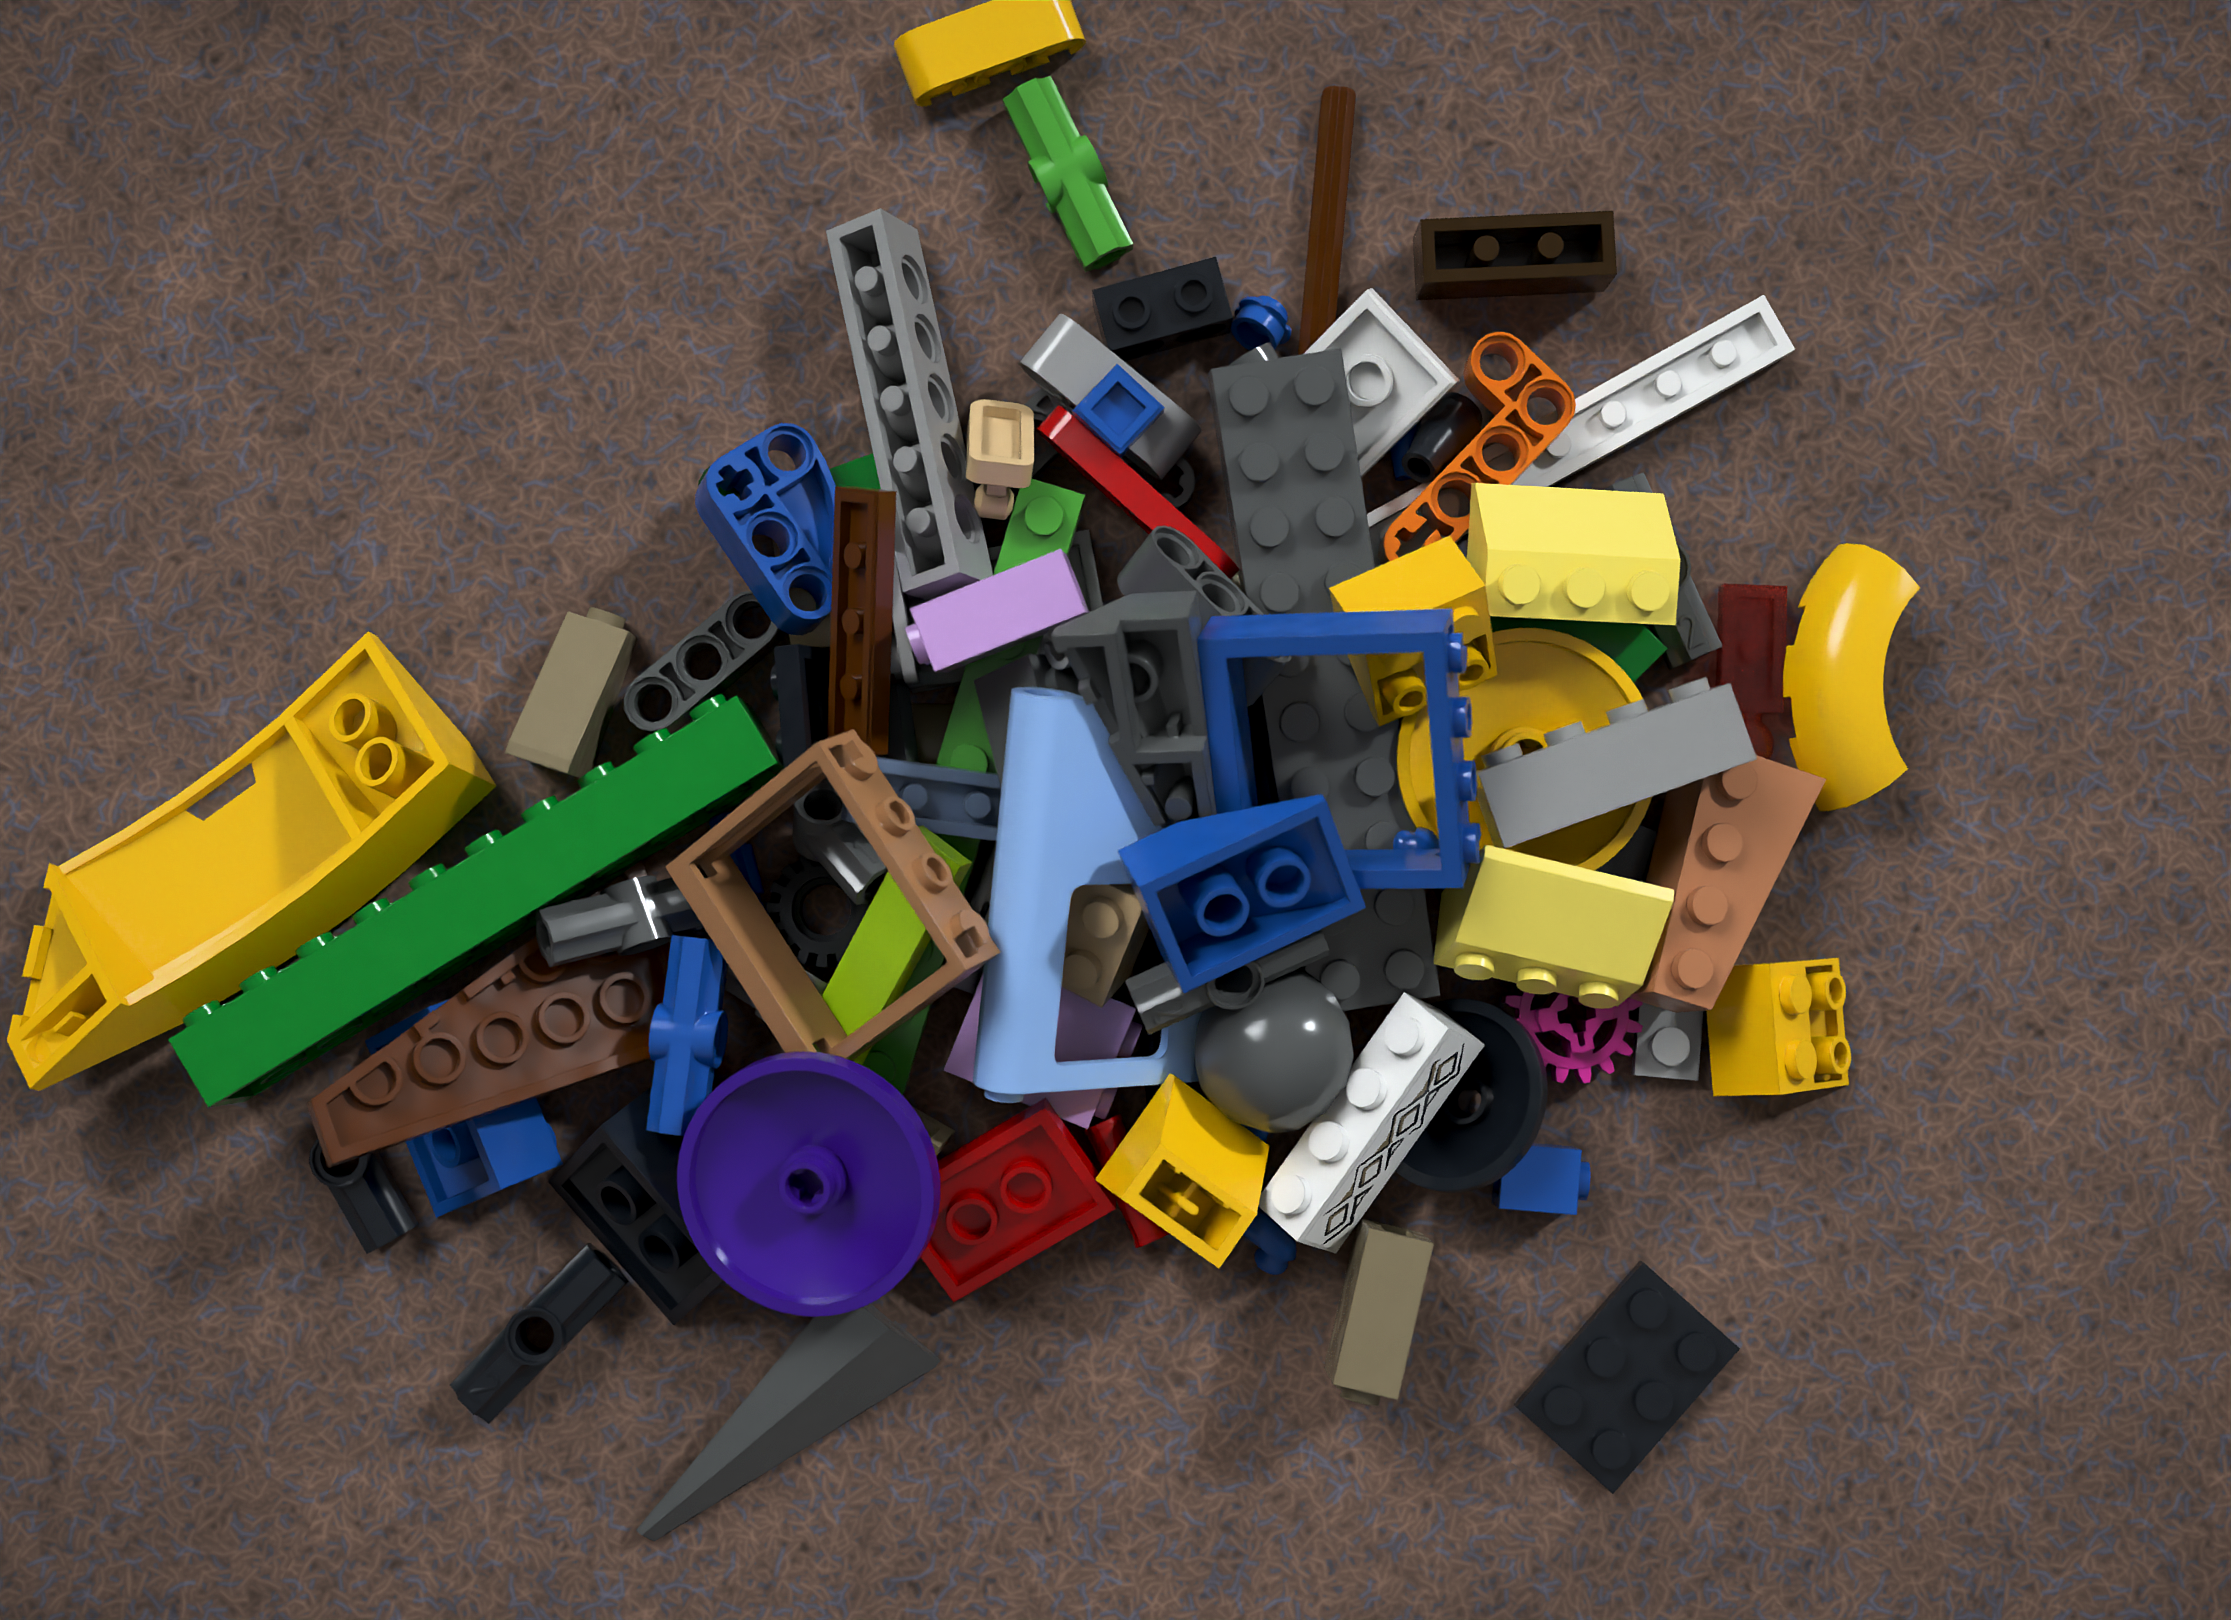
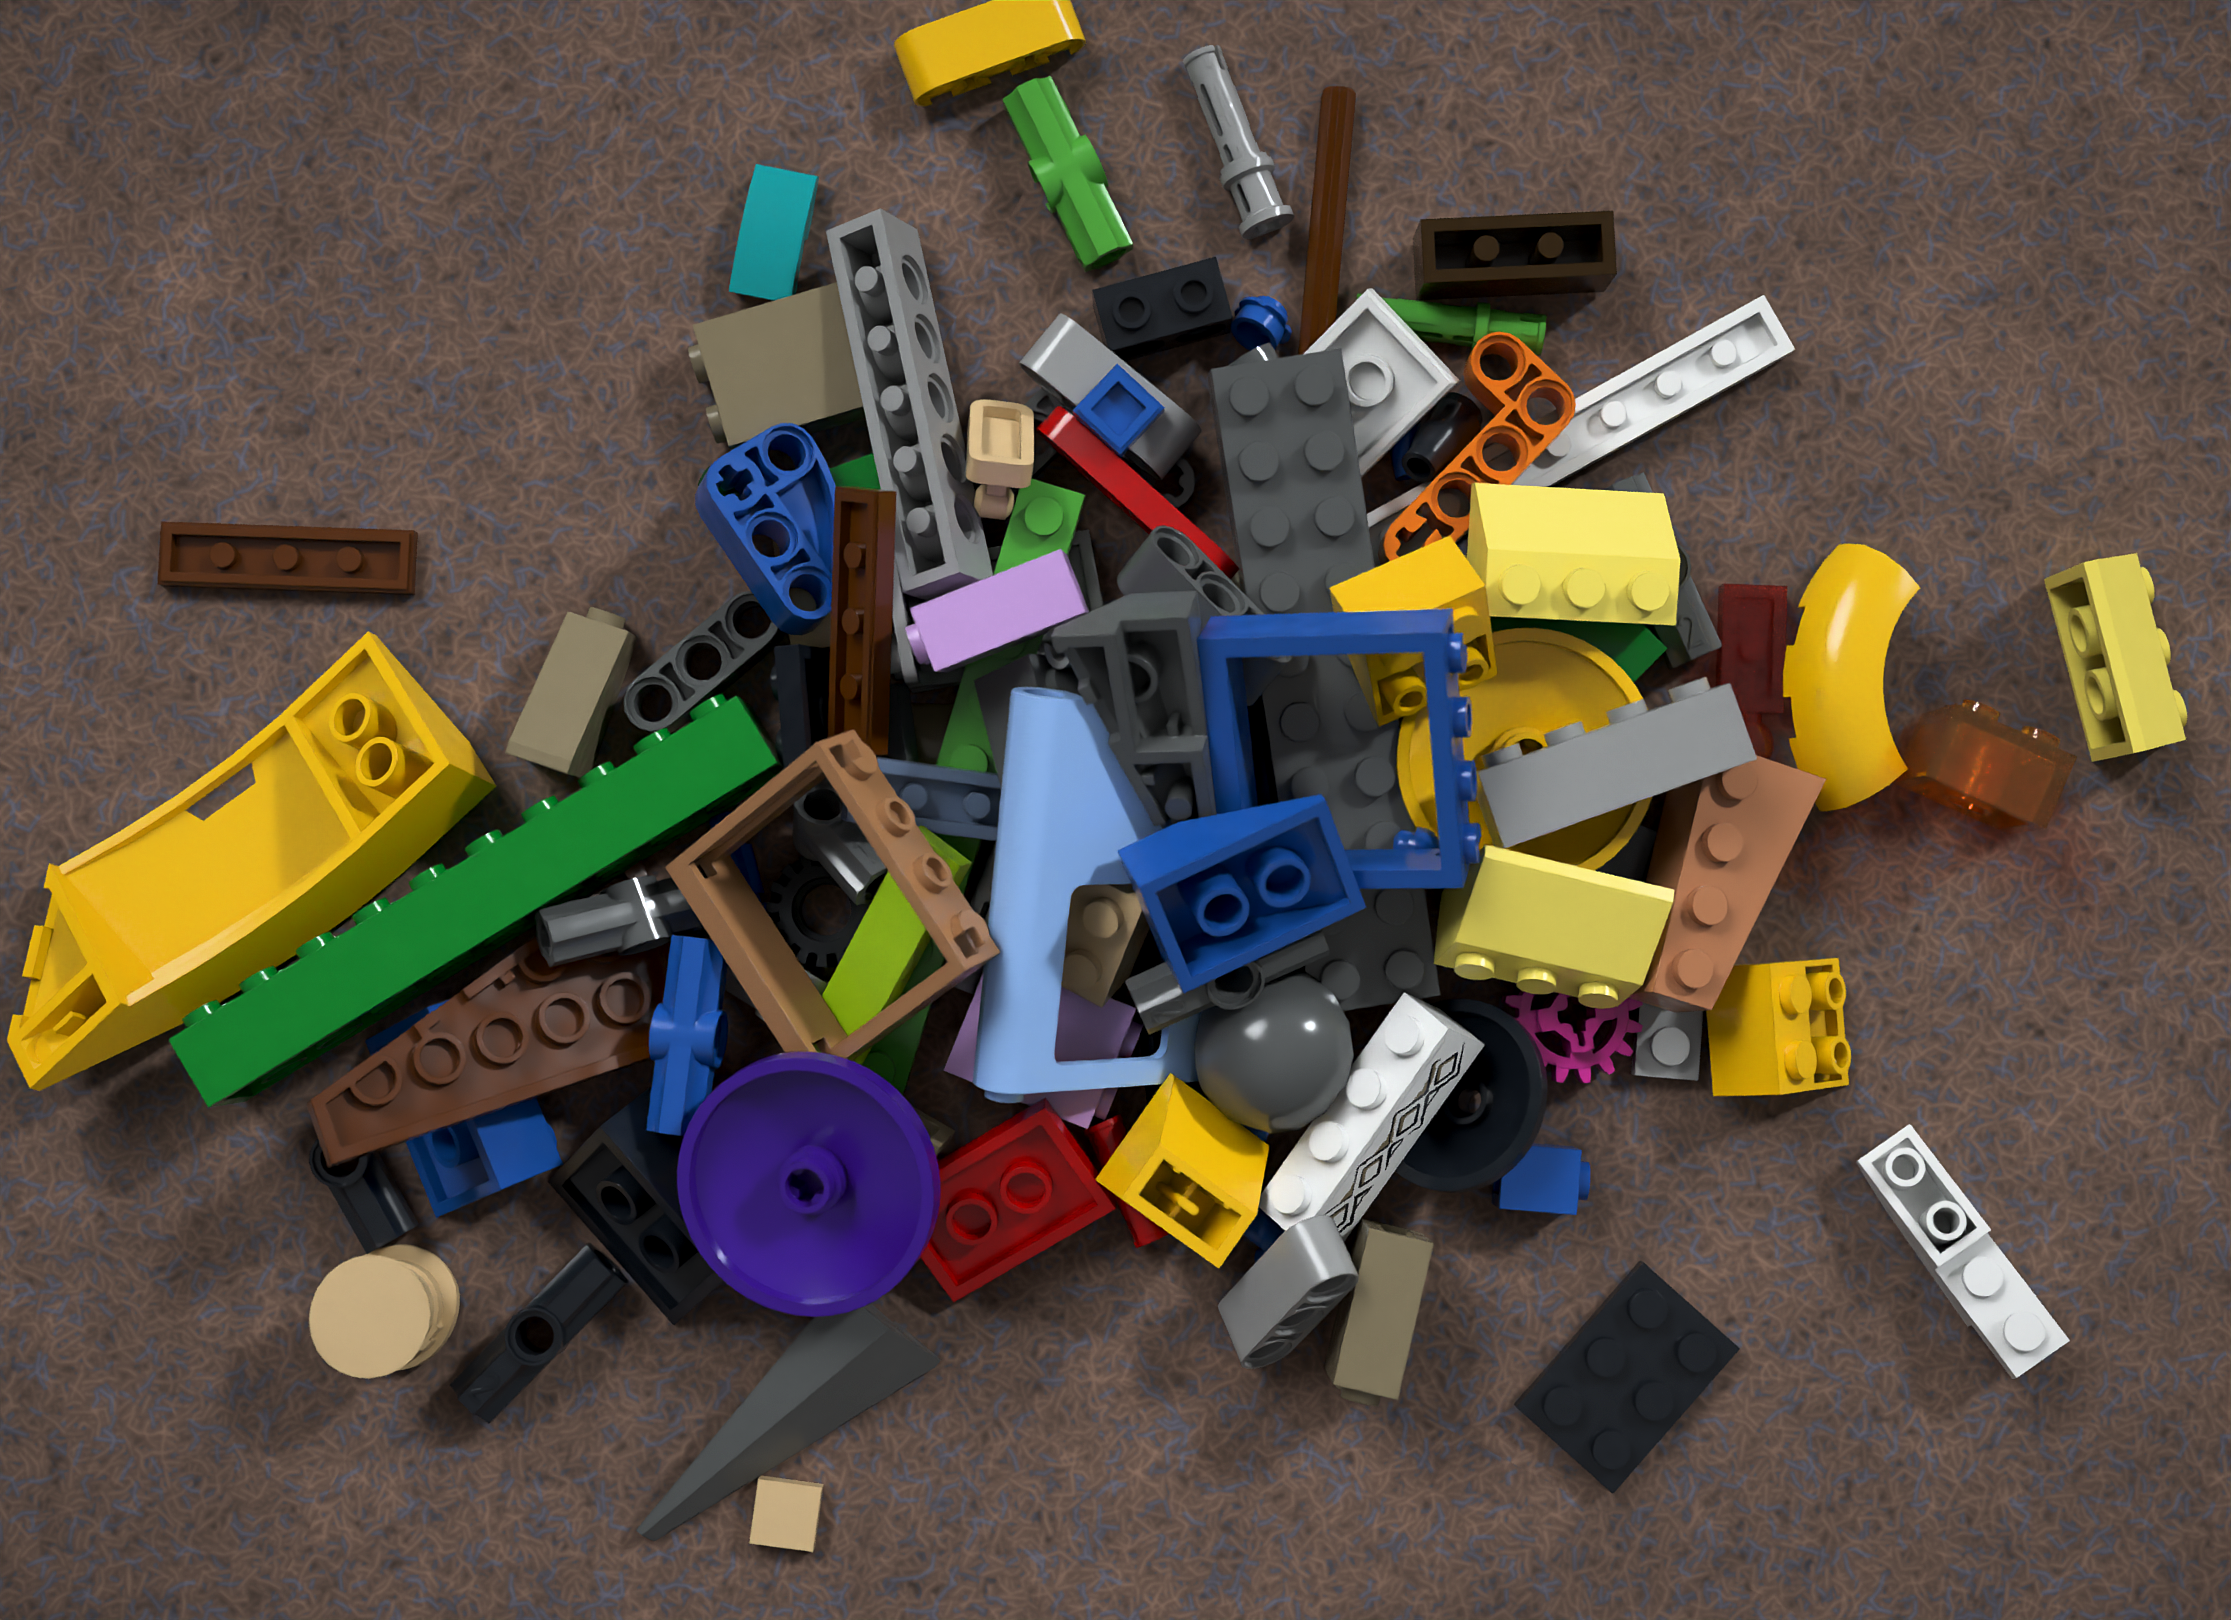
none -> reddish brown tile [158,521,418,595]
none -> tan hat [309,1244,460,1379]
none -> dark tan brick [688,282,866,450]
none -> teal slope [729,164,819,301]
none -> tan tile [749,1476,824,1552]
none -> light grey pin [1183,45,1295,239]
none -> light grey beam [1218,1215,1359,1369]
none -> bright green pin [1356,293,1547,356]
none -> white slope [1856,1124,2070,1379]
none -> clear orange brick [1892,699,2077,834]
none -> light yellow slope [2044,553,2187,762]

